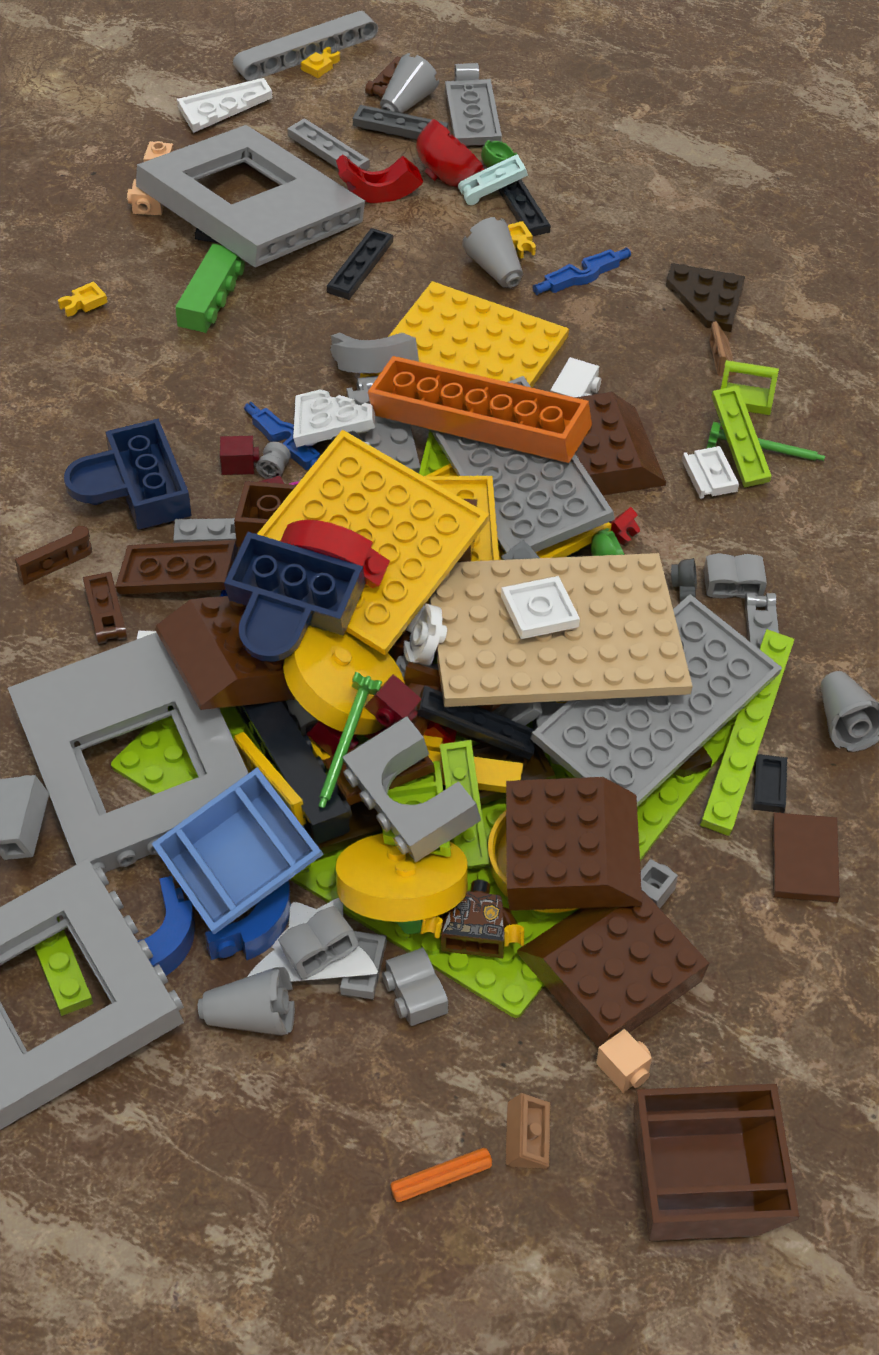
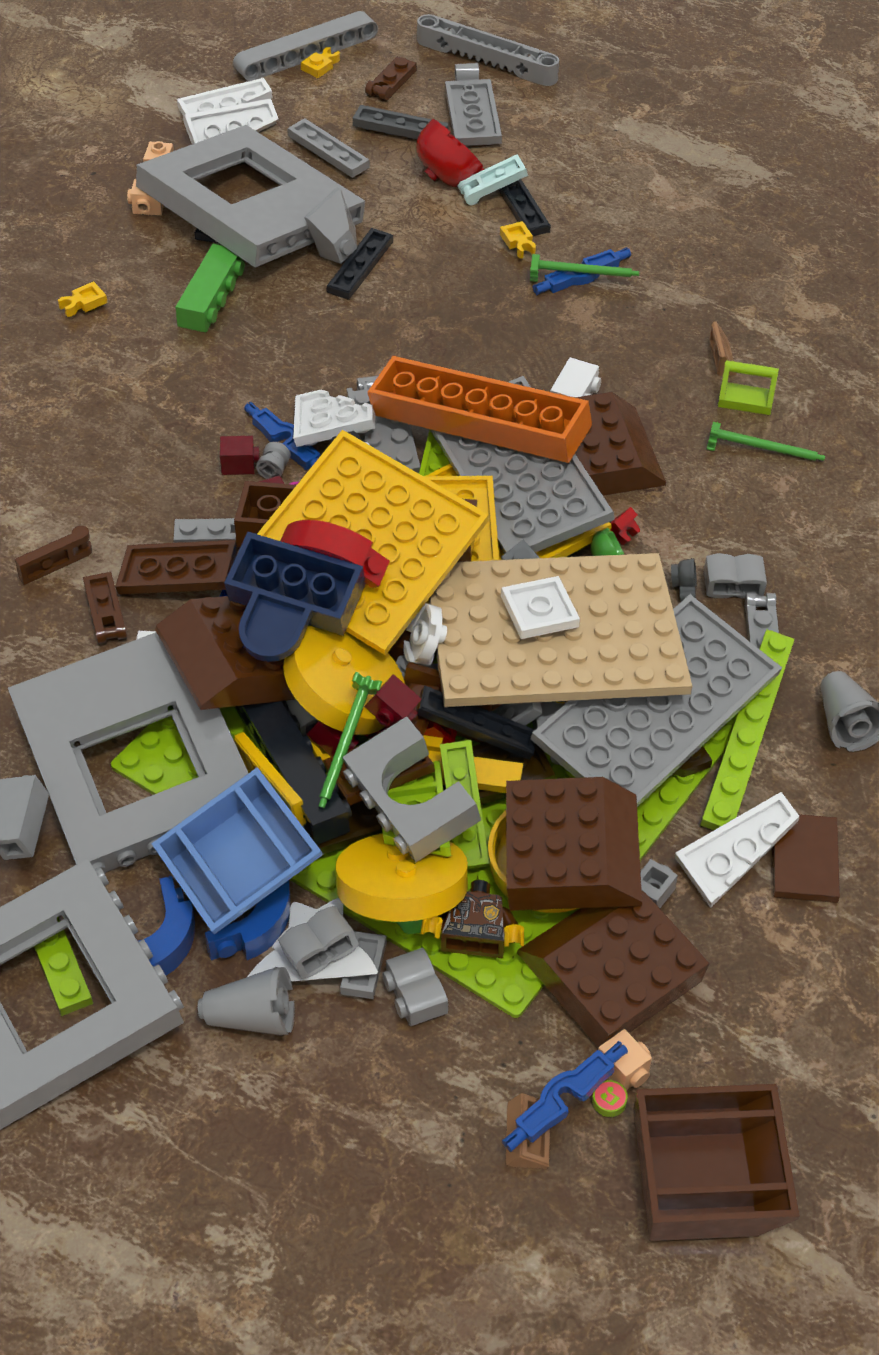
dark blue brick [64,418,192,530] -> none
light grey arch [331,333,419,373] -> none
red arch [336,154,423,203] -> none
yellow plate [360,281,569,388] -> none
light grey cone [380,53,439,113] -> none
orange axle [391,1148,492,1202] -> none
light grey cone [462,217,523,288] -> none
bright green hair [481,140,517,168] -> none
dark brown plate [666,263,745,332] -> none
white plate [682,446,739,499] -> none
lime plate [711,385,772,488] -> none
black tile [753,754,788,813] -> none
none -> white wing [183,98,278,144]
none -> light grey slope [304,187,357,264]
none -> light grey gear [417,14,559,86]
none -> blue piece [502,1041,628,1152]
none -> bright green piece [530,254,639,282]
none -> tile [592,1080,628,1117]
none -> white wing [675,792,799,908]

